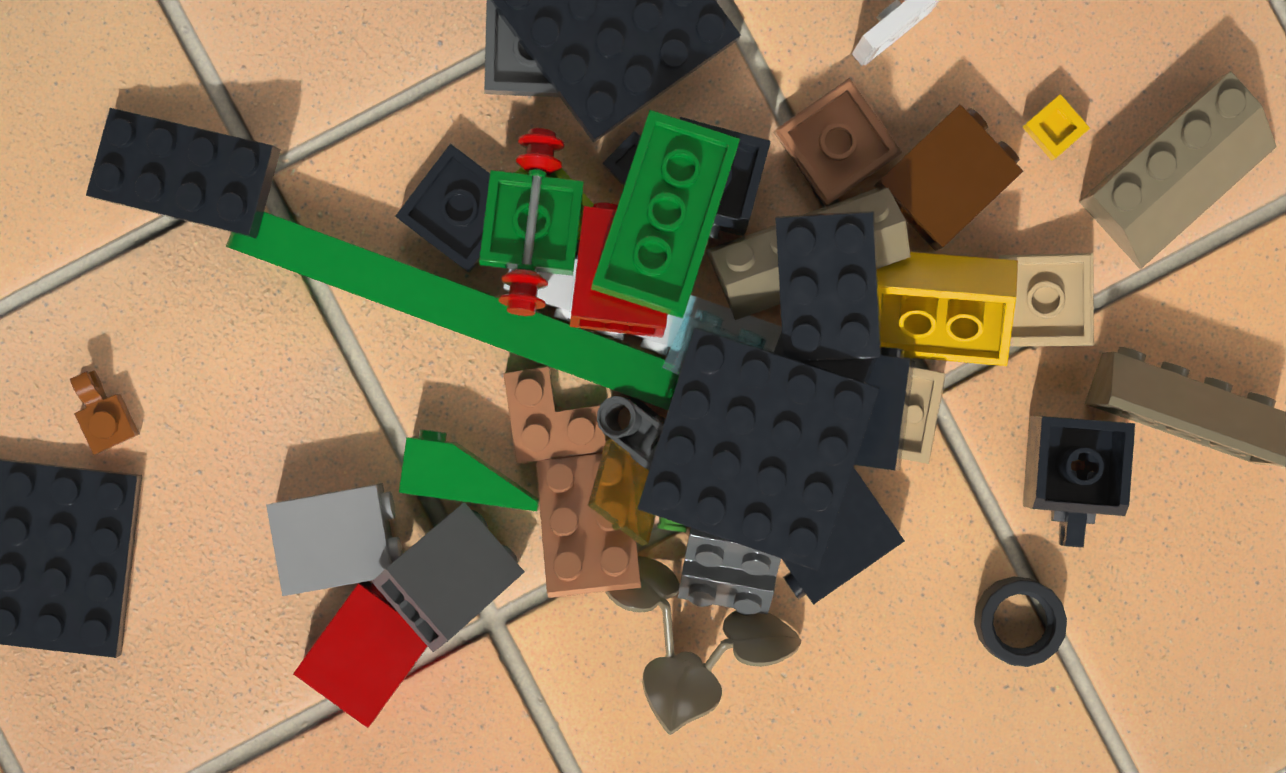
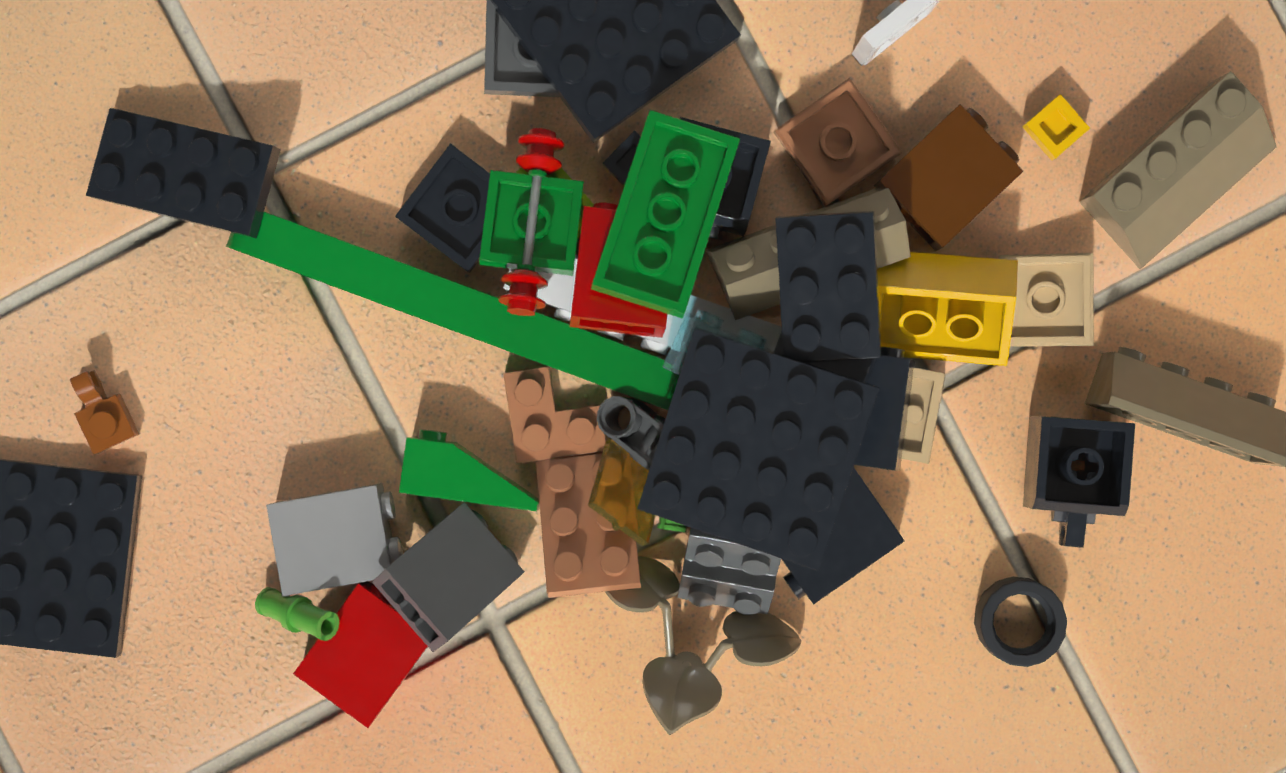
none -> bright green pin [255,587,339,641]

